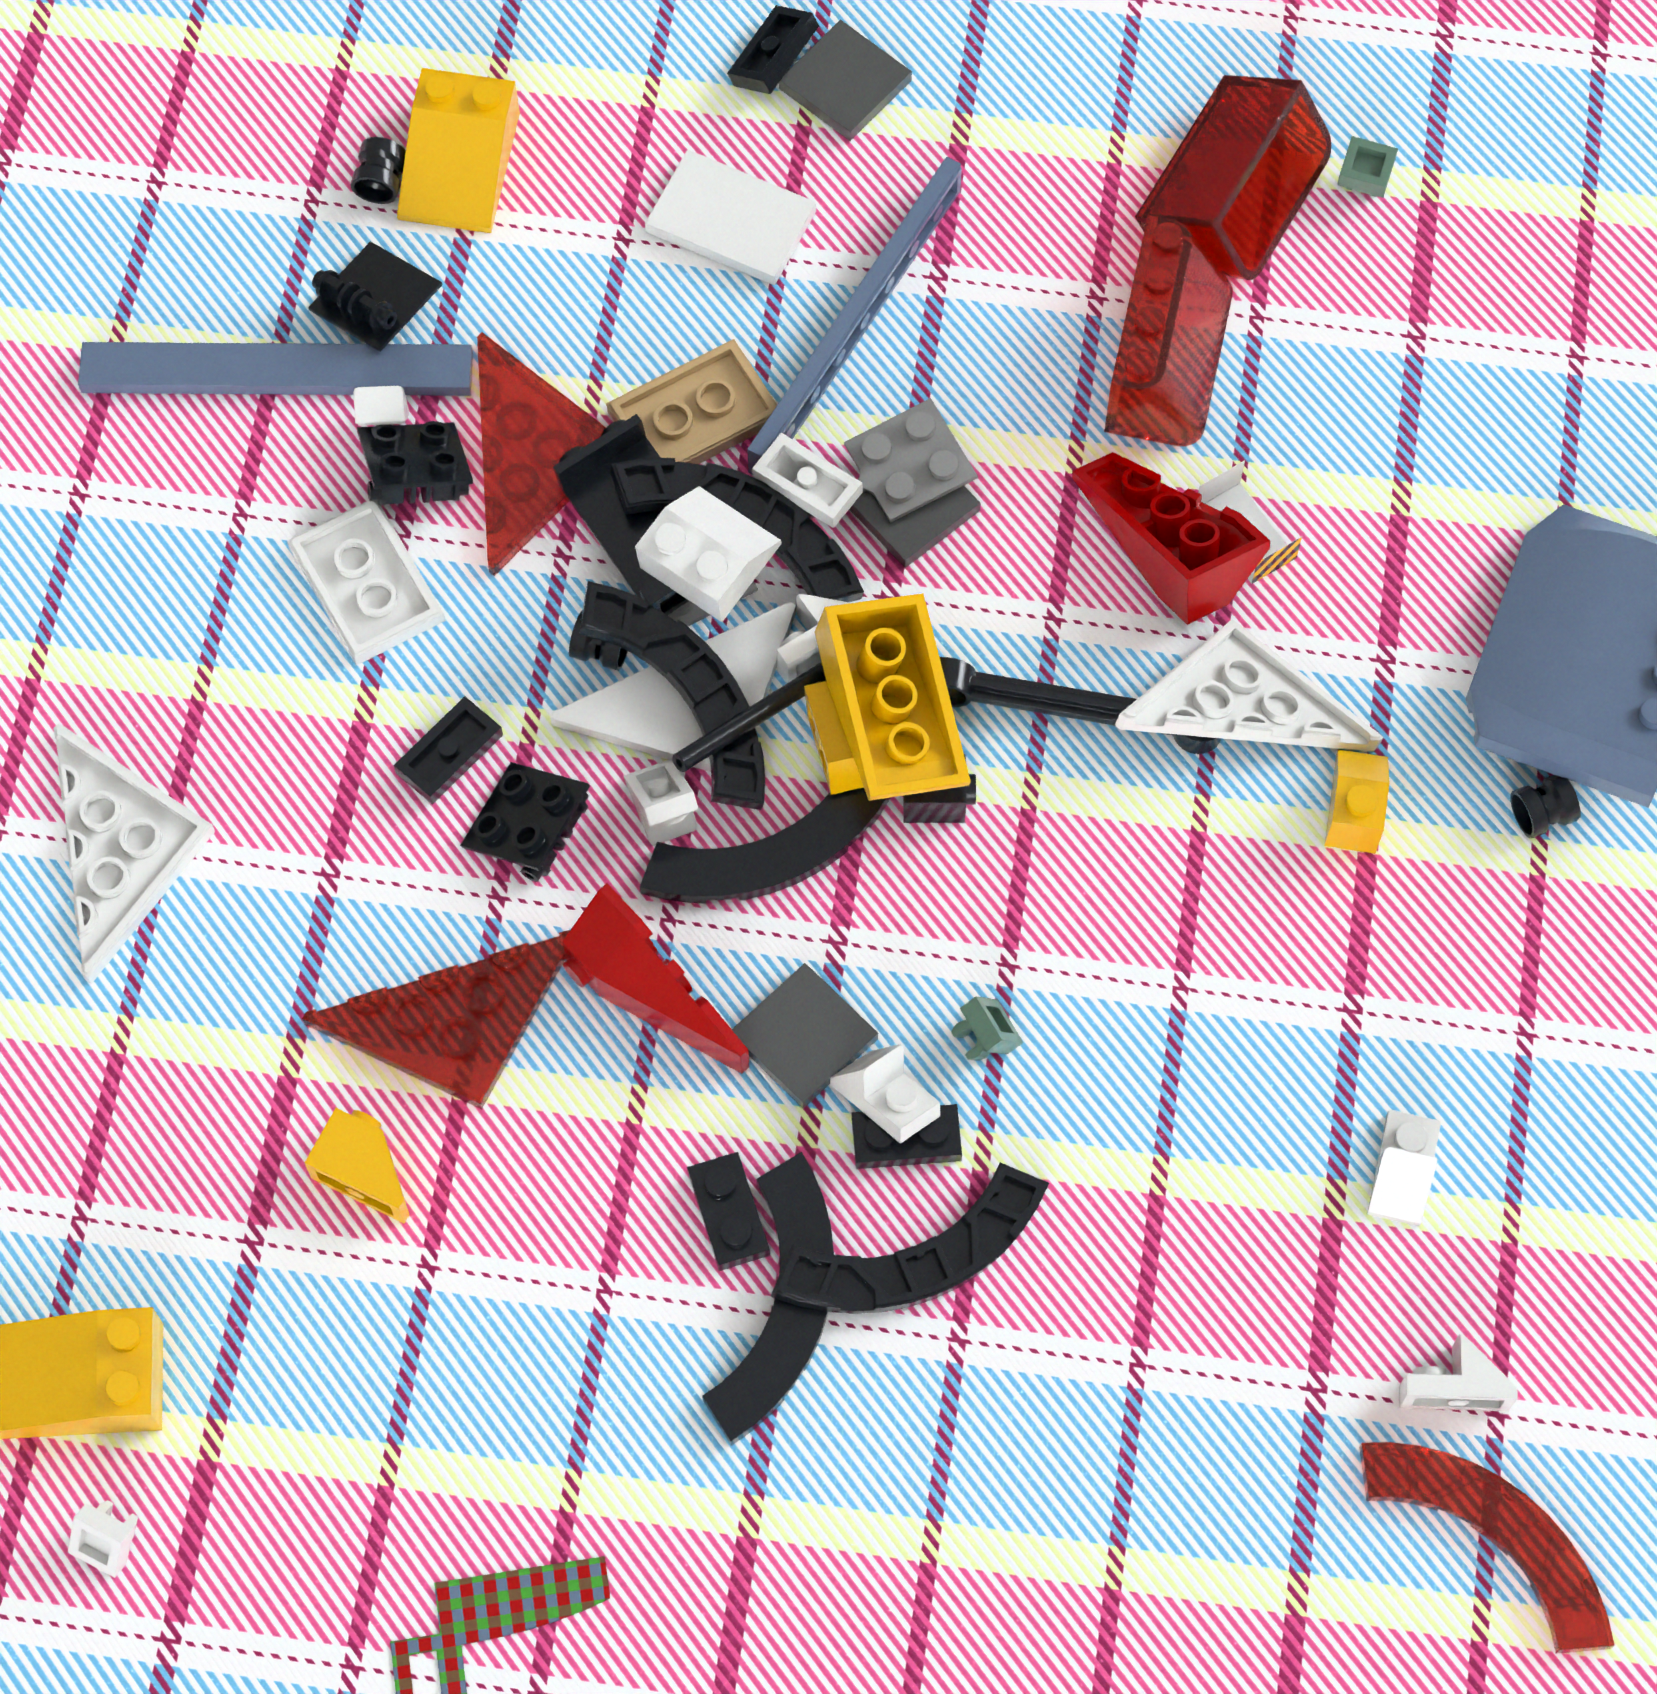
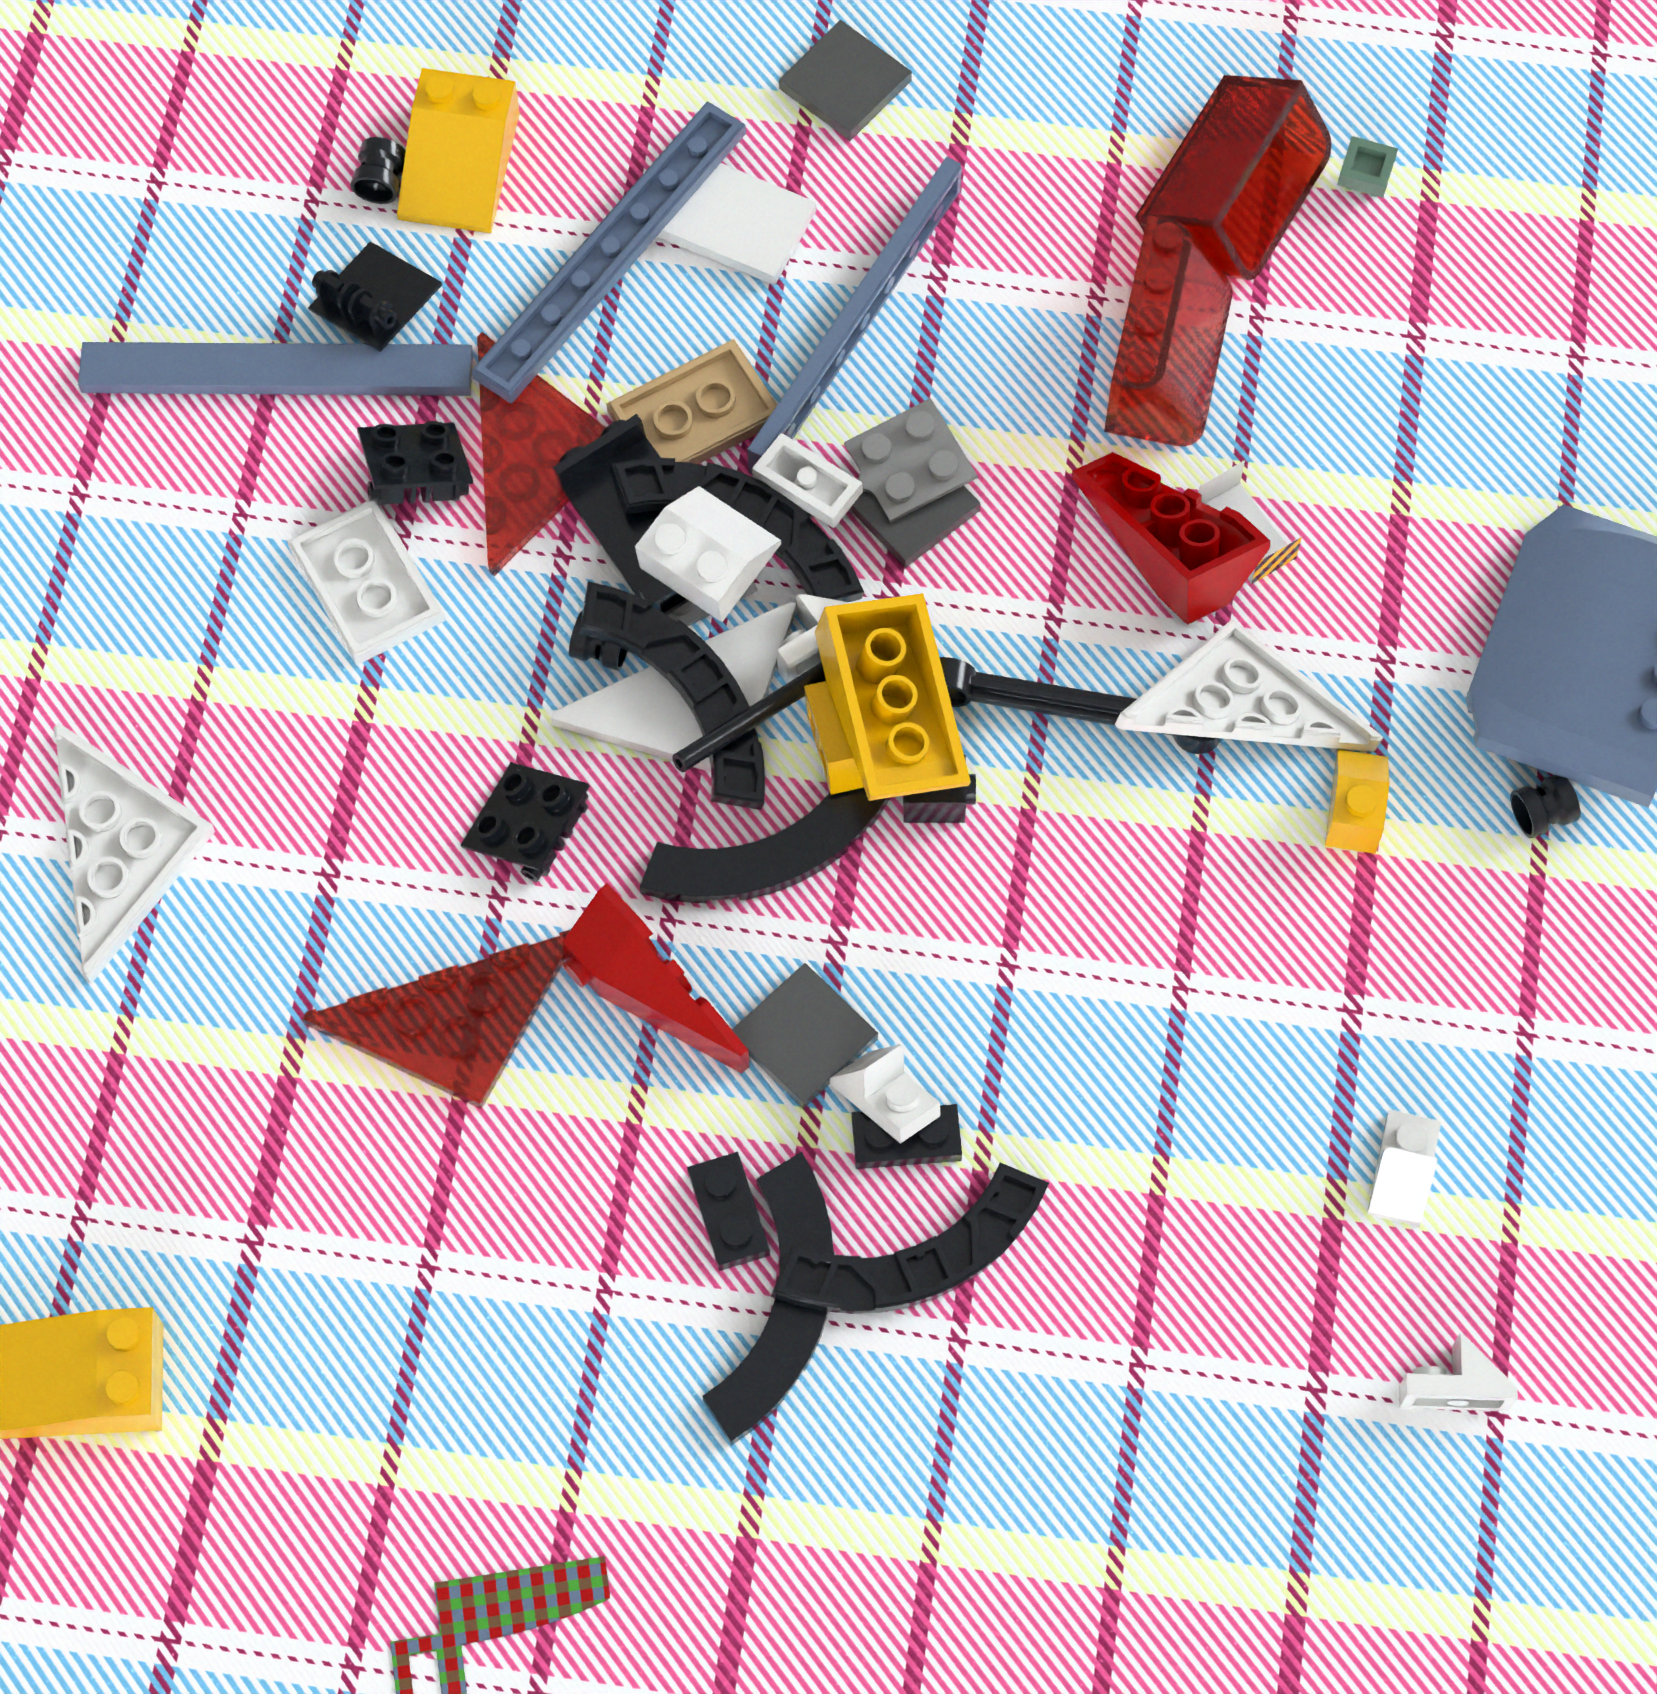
white tile [68,1500,138,1578] -> none
yellow slope [304,1108,410,1224] -> none
white slope [353,386,409,426] -> none
black plate [394,696,503,805] -> none
white slope [624,759,699,845] -> none
black plate [727,5,819,95] -> none
sand green tile [951,996,1024,1061] -> none
clear red tile [1359,1442,1615,1654] -> none
none -> sand blue tile [471,101,746,404]

